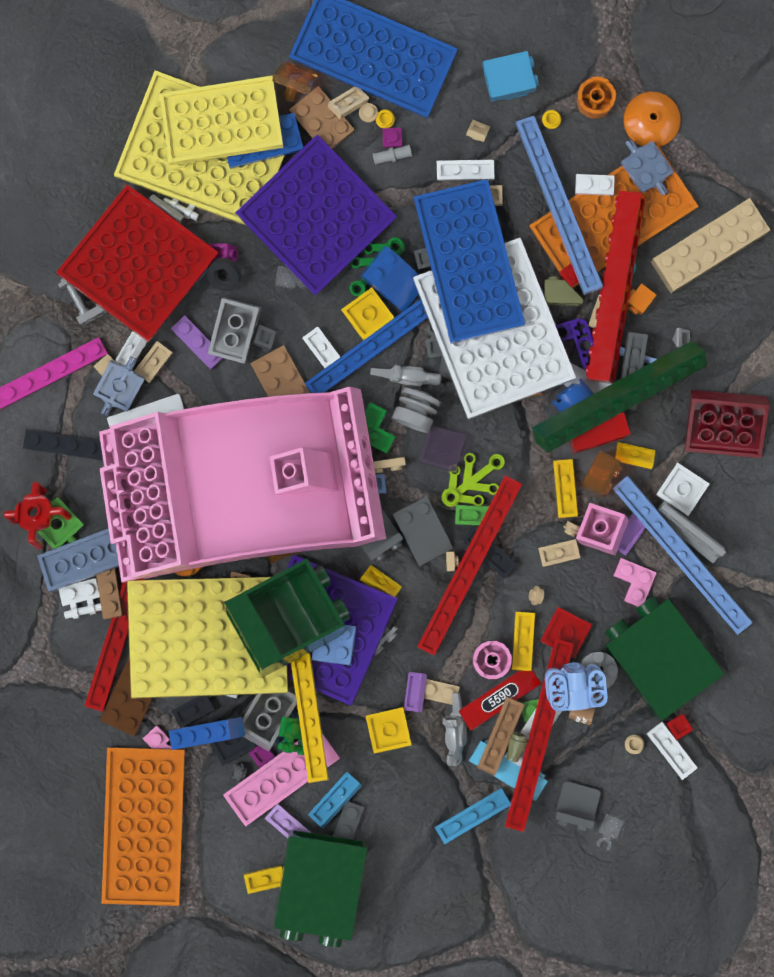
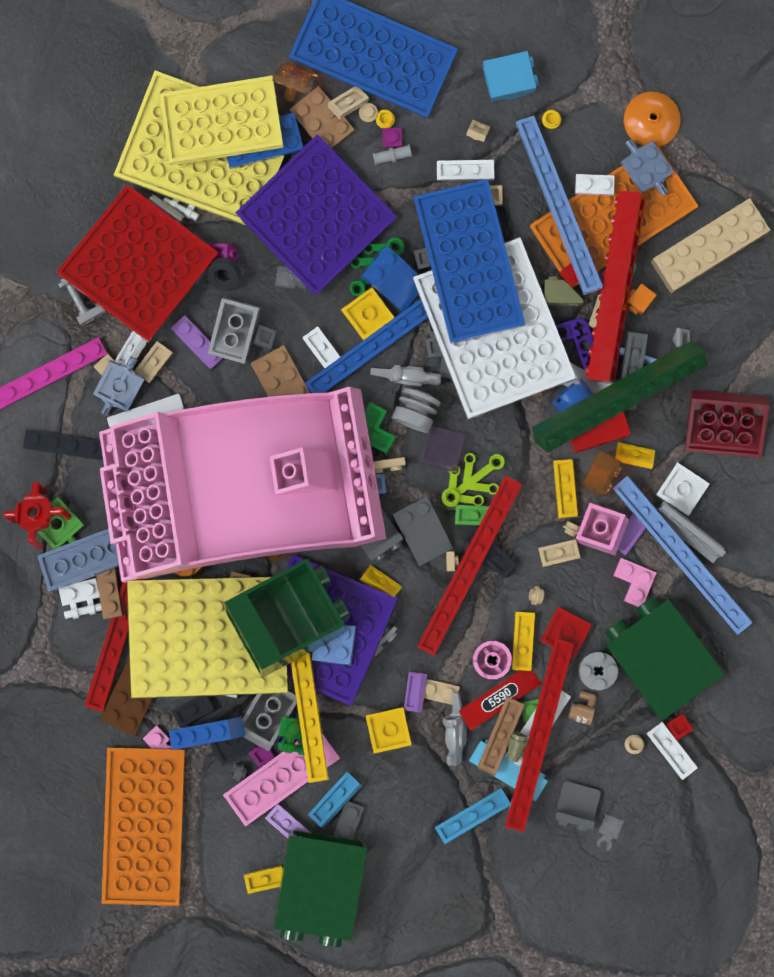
light blue piece [545,663,608,711] -> none
orange brick [577,77,616,119] -> none

